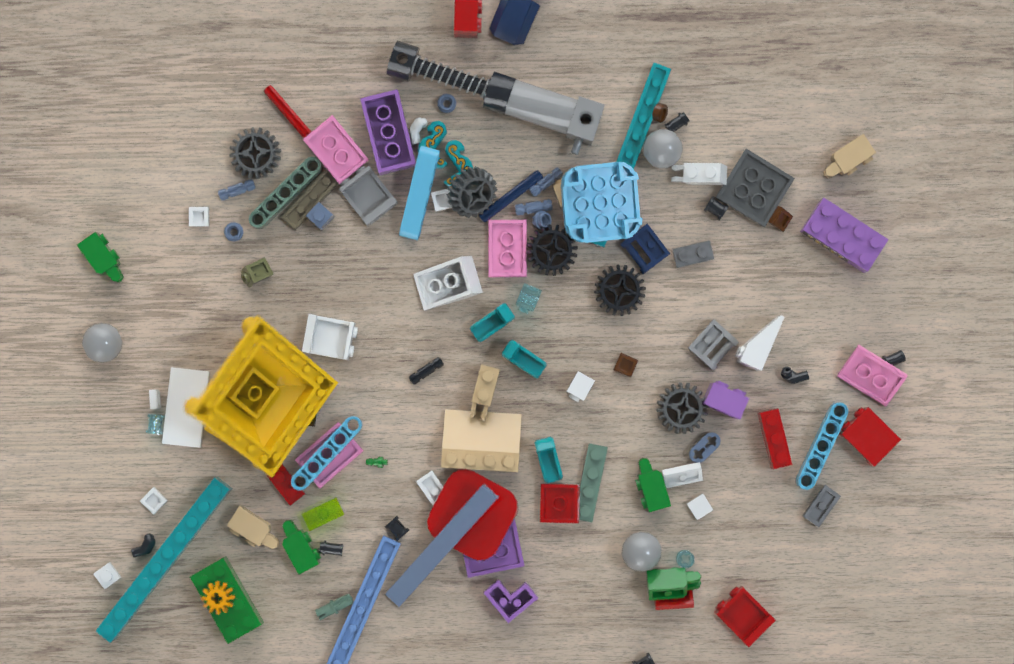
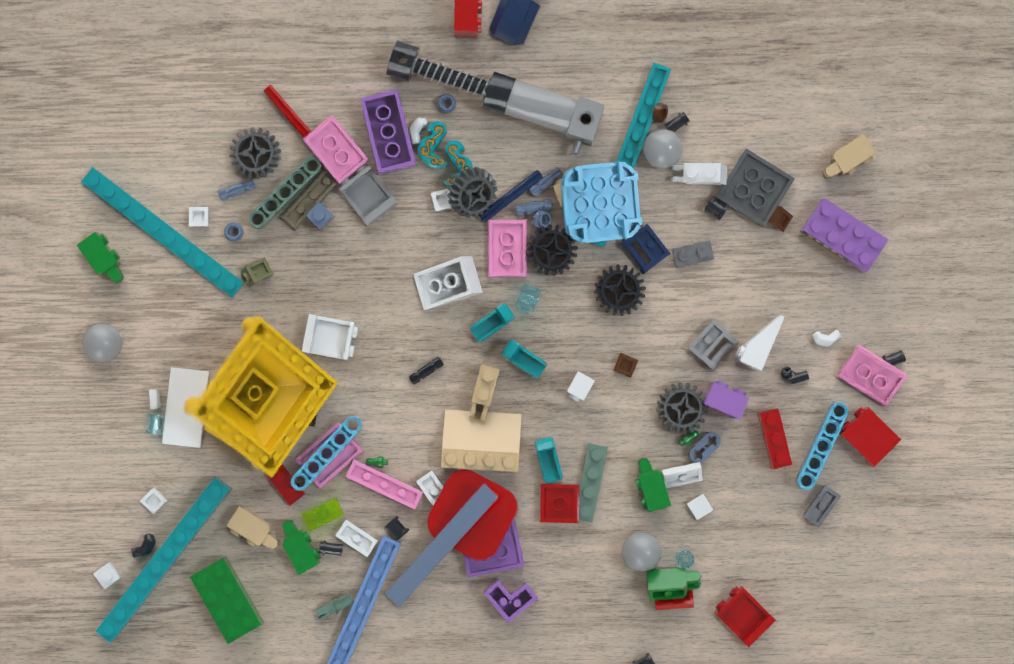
light orange gear [201,581,235,615] -> none
medium azure beam [399,146,440,241] -> none
none -> teal plate [81,167,244,298]
none -> white plate [336,520,378,557]
none -> bright pink plate [346,459,423,510]
none -> green piece [678,430,699,446]
none -> white arm [812,329,842,347]

